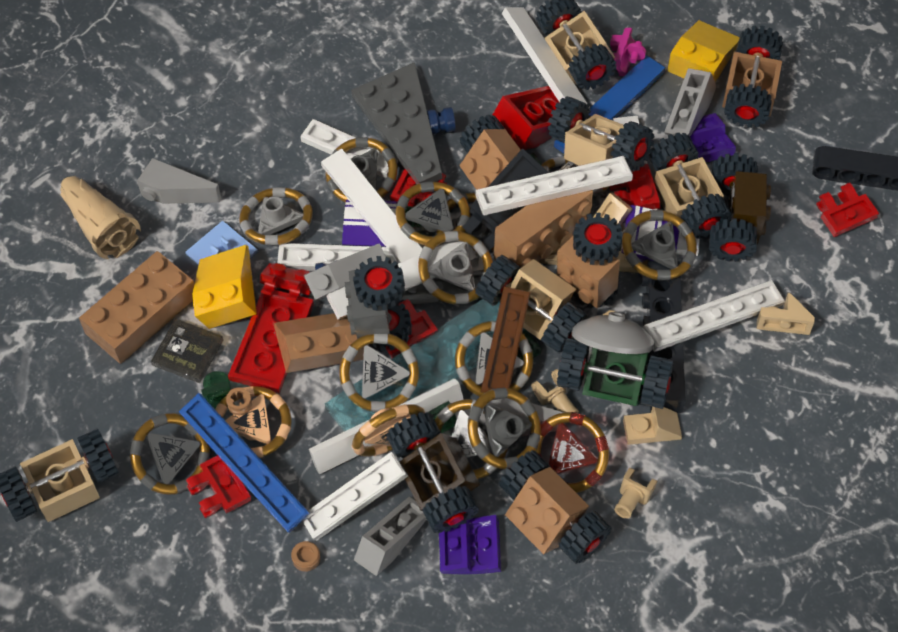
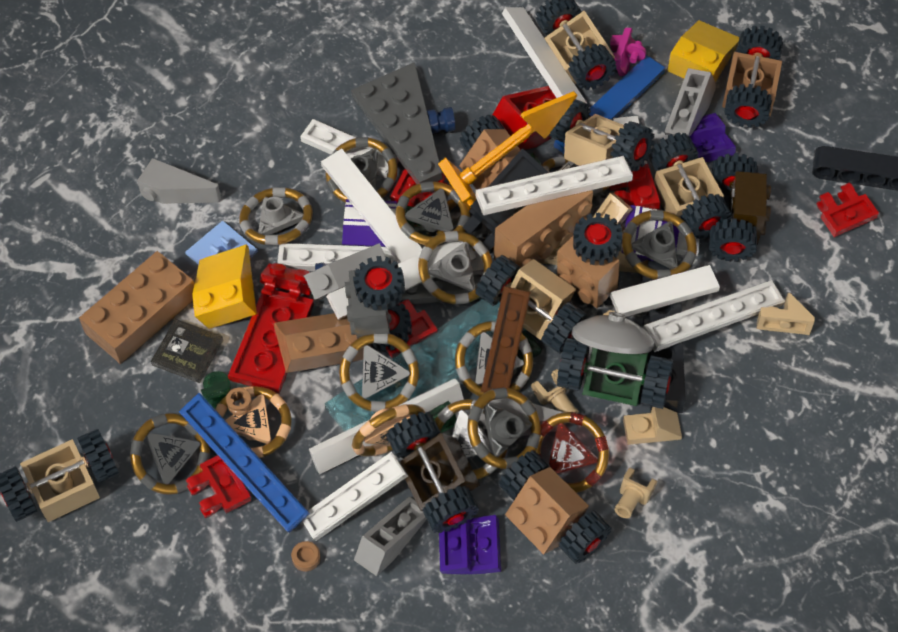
tan cone [60,176,141,259] -> none
none -> light orange piece [438,91,577,208]
none -> white tile [610,265,720,317]

